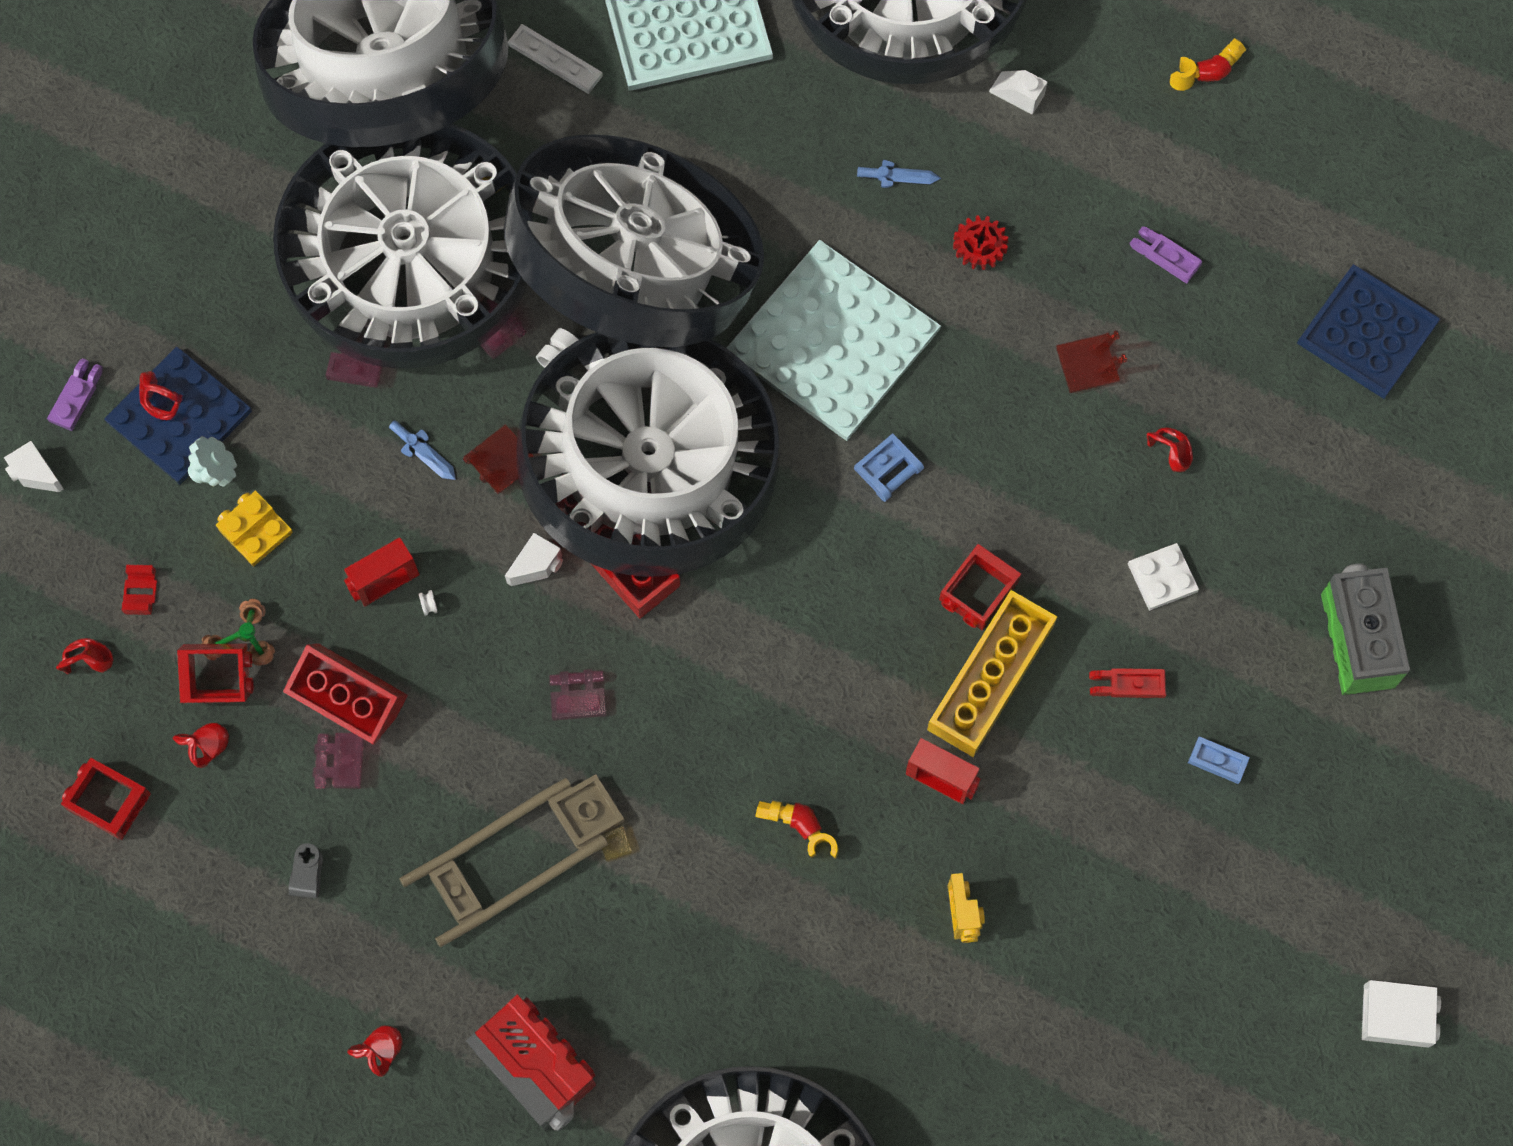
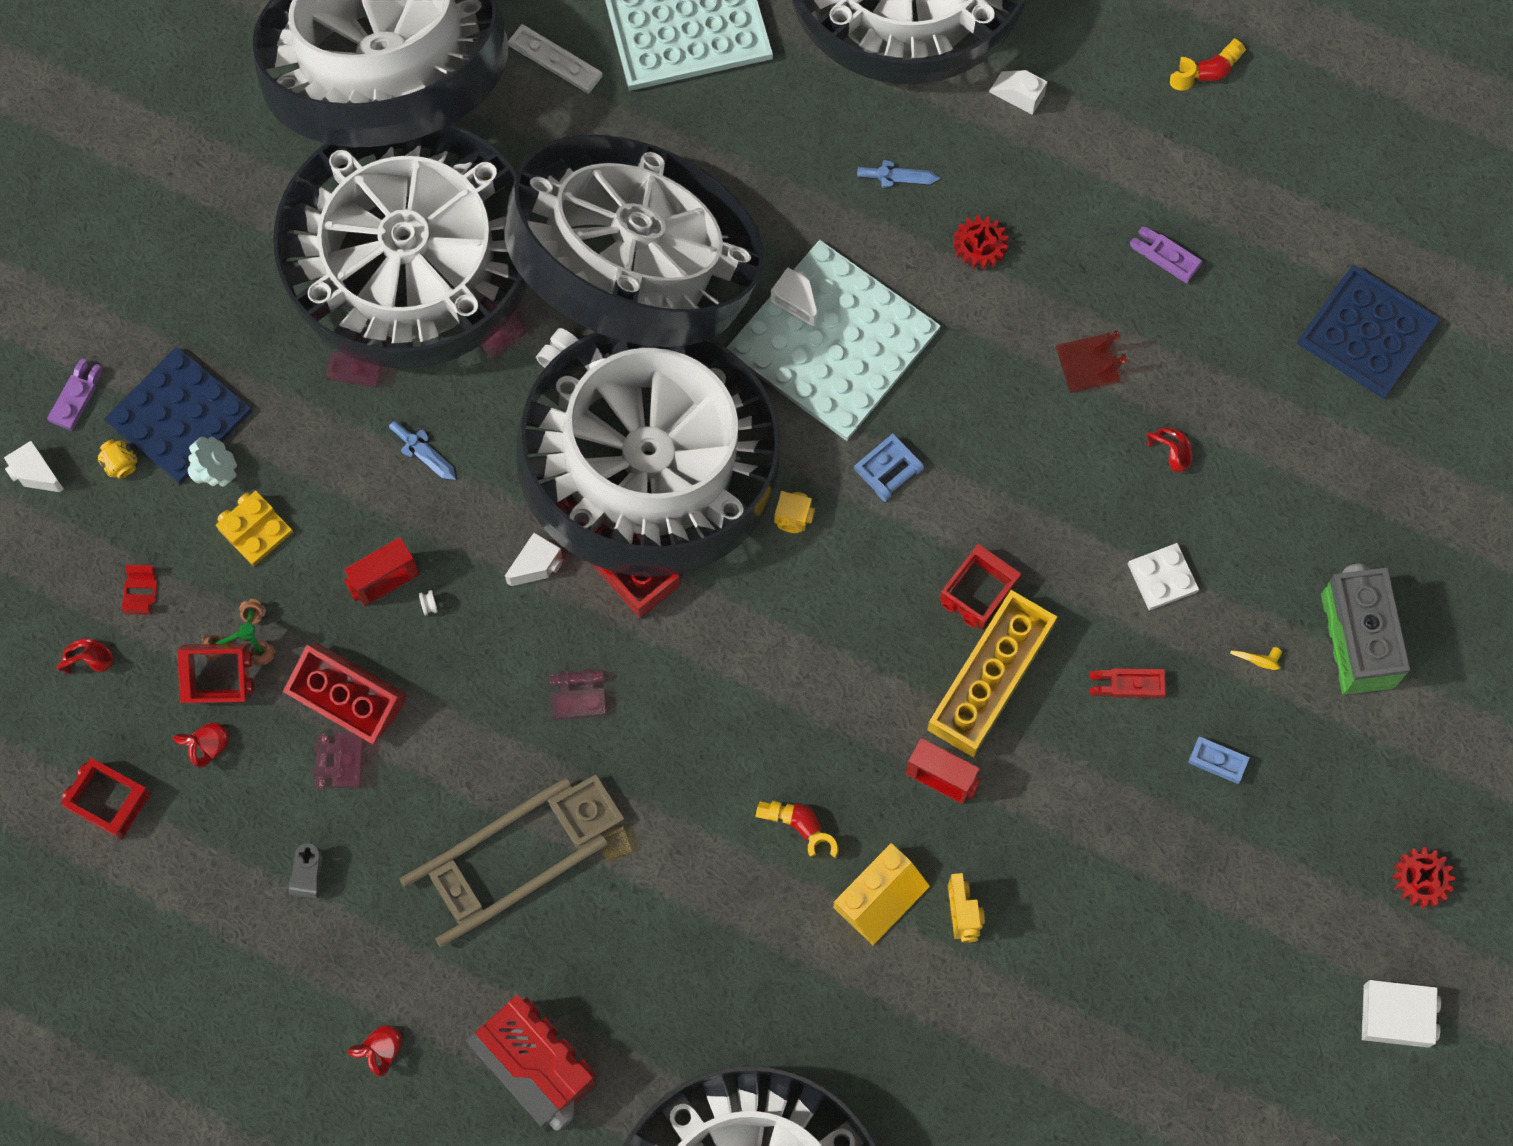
red piece [139,371,183,420] -> none
clear red plate [463,424,534,494] -> none
none -> yellow head [98,439,137,479]
none -> white slope [771,267,817,327]
none -> yellow brick [774,491,815,533]
none -> yellow slope [833,843,930,946]
none -> yellow bar [1230,647,1282,670]
none -> red gear [1392,847,1455,909]

